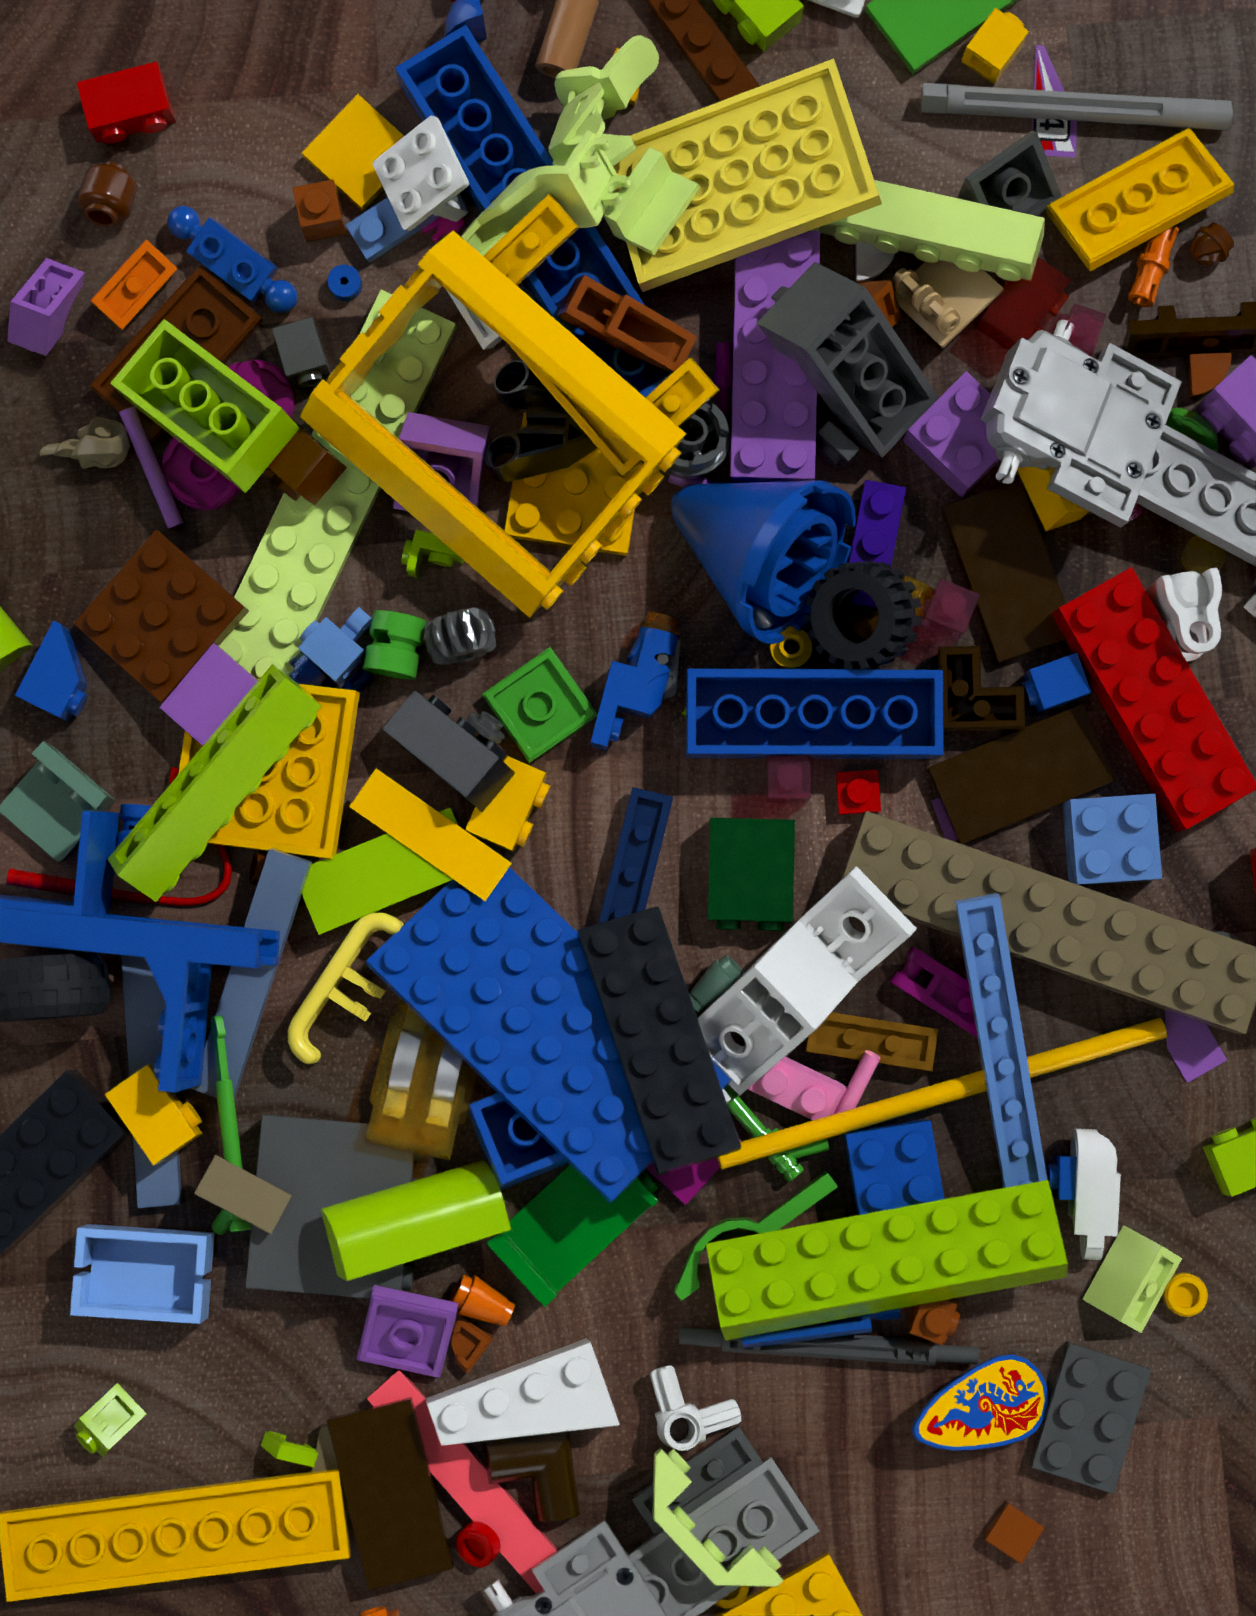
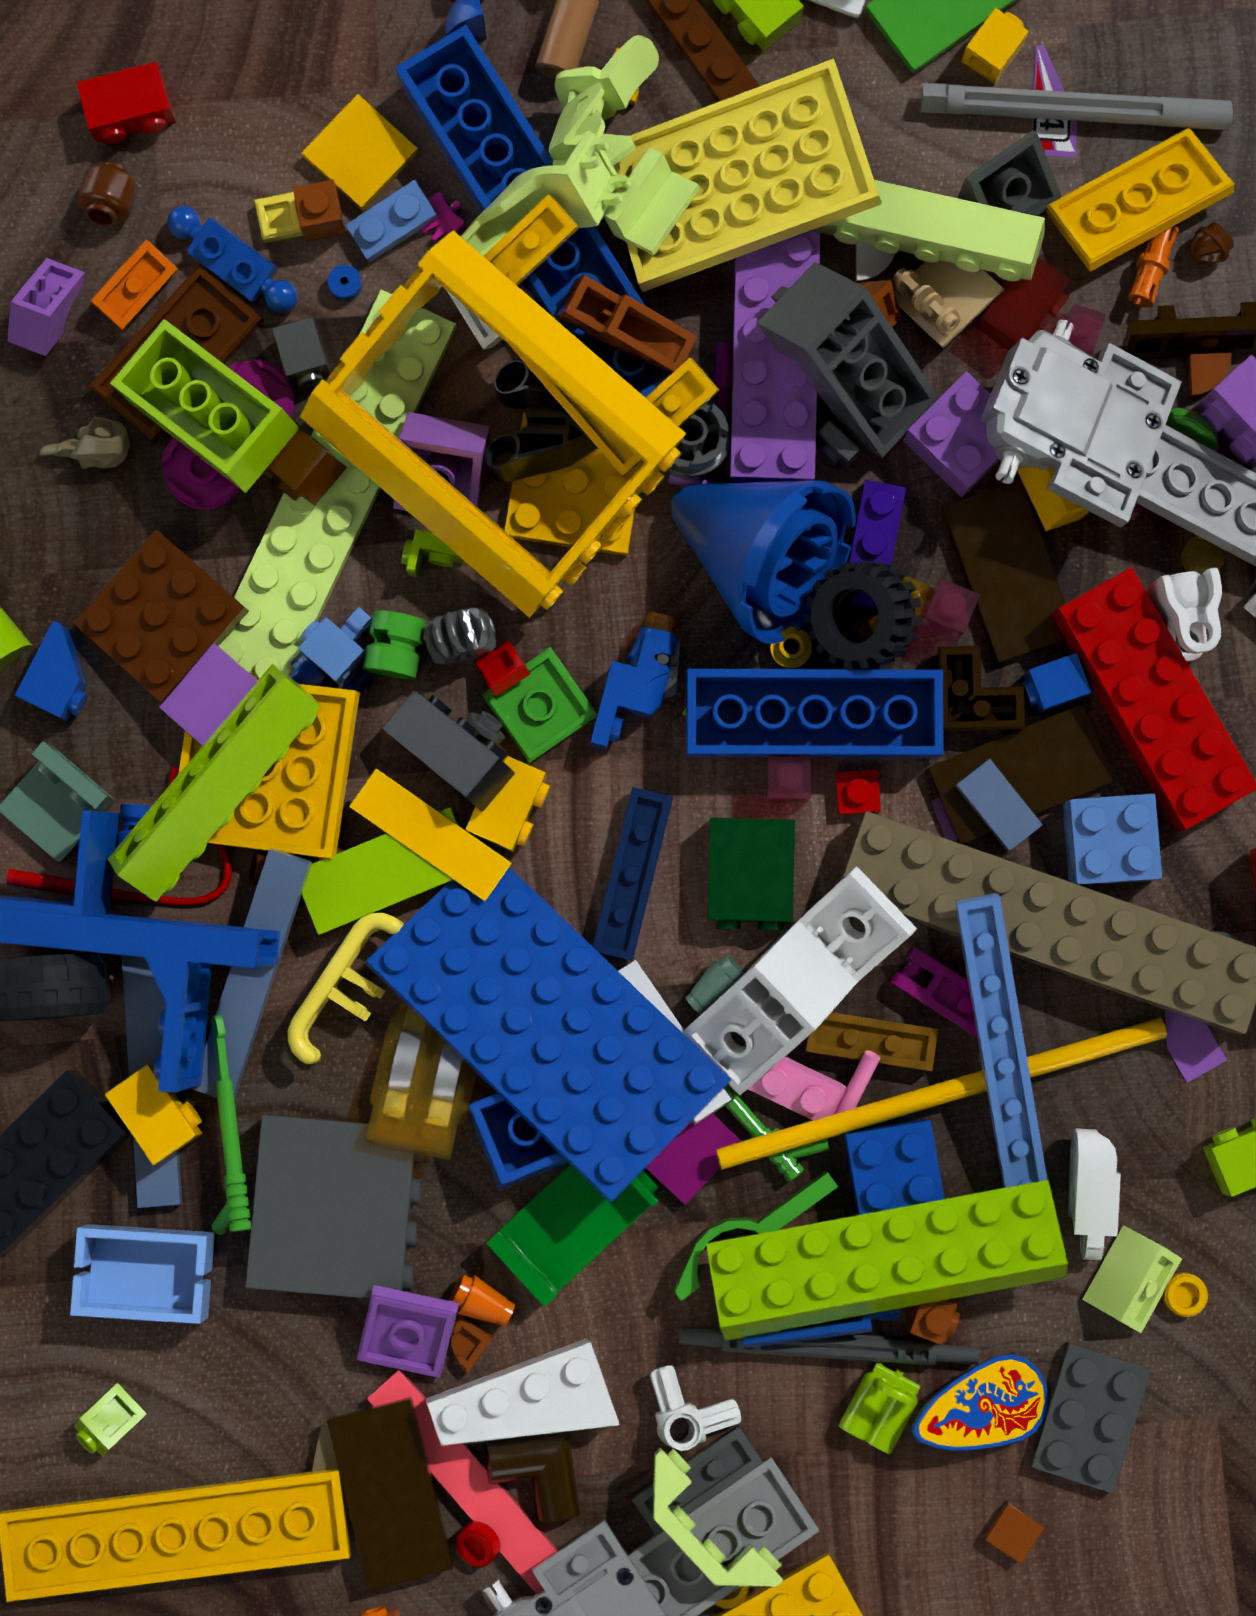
medium lavender bar [119,406,184,529] -> none
dark tan tile [194,1155,292,1234] -> none
lime tile [261,1430,319,1467] -> none
lime brick [321,1160,511,1281] -> none
white bracket [373,115,469,231] -> none
black plate [576,906,742,1176] -> none
blue plate [1046,1155,1077,1200] -> none
none -> light yellow tile [255,192,304,244]
none -> red tile [473,639,530,696]
none -> lime piece [838,1362,920,1455]
none -> sand blue tile [955,759,1042,852]

